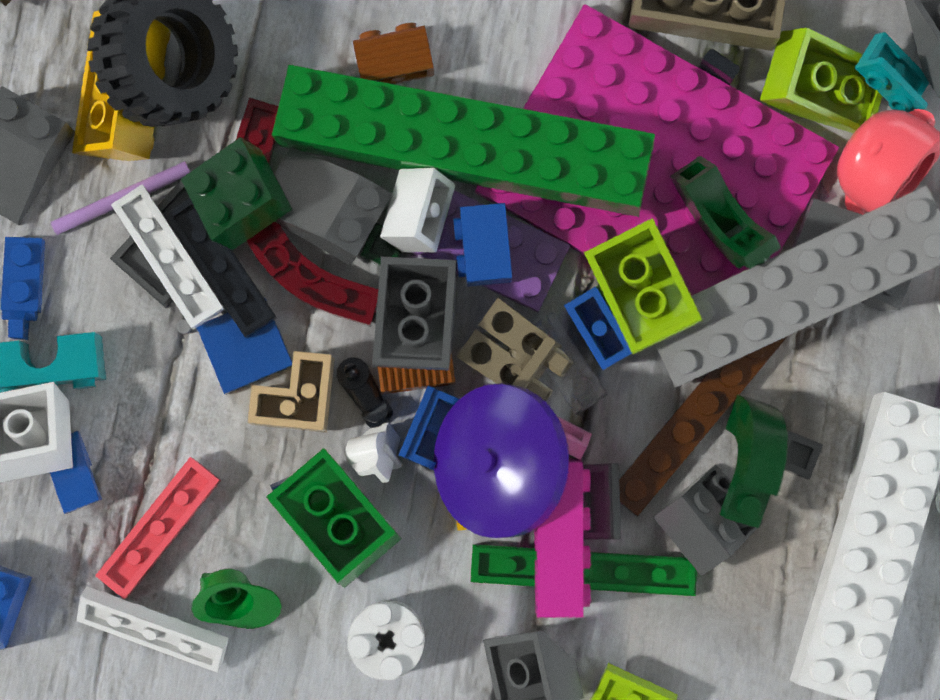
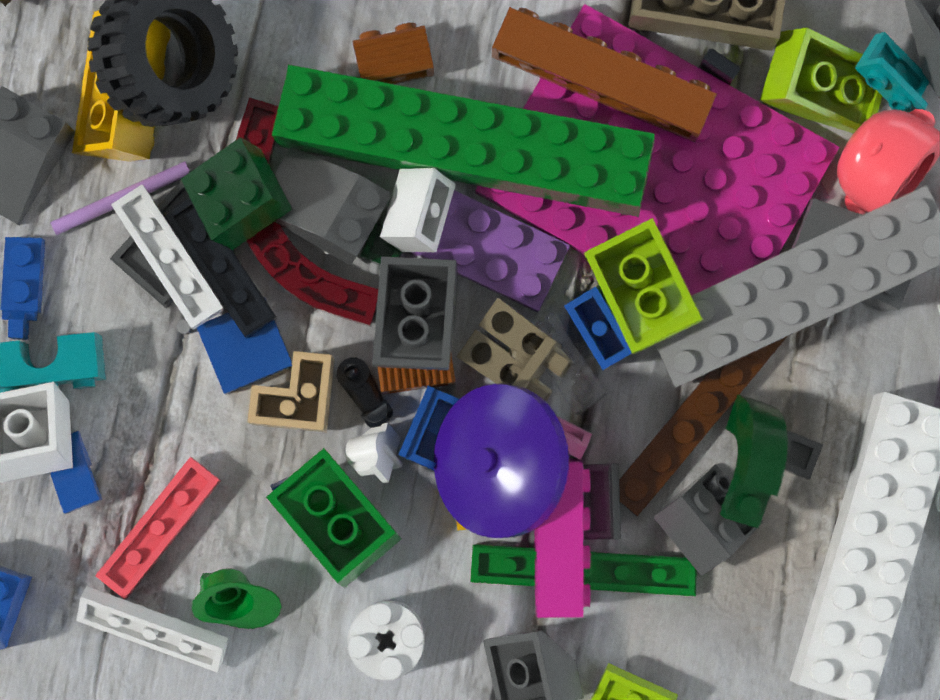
blue brick [453,203,512,287] -> none
dark green arch [670,156,781,269] -> none
none -> dark orange brick [491,7,717,142]

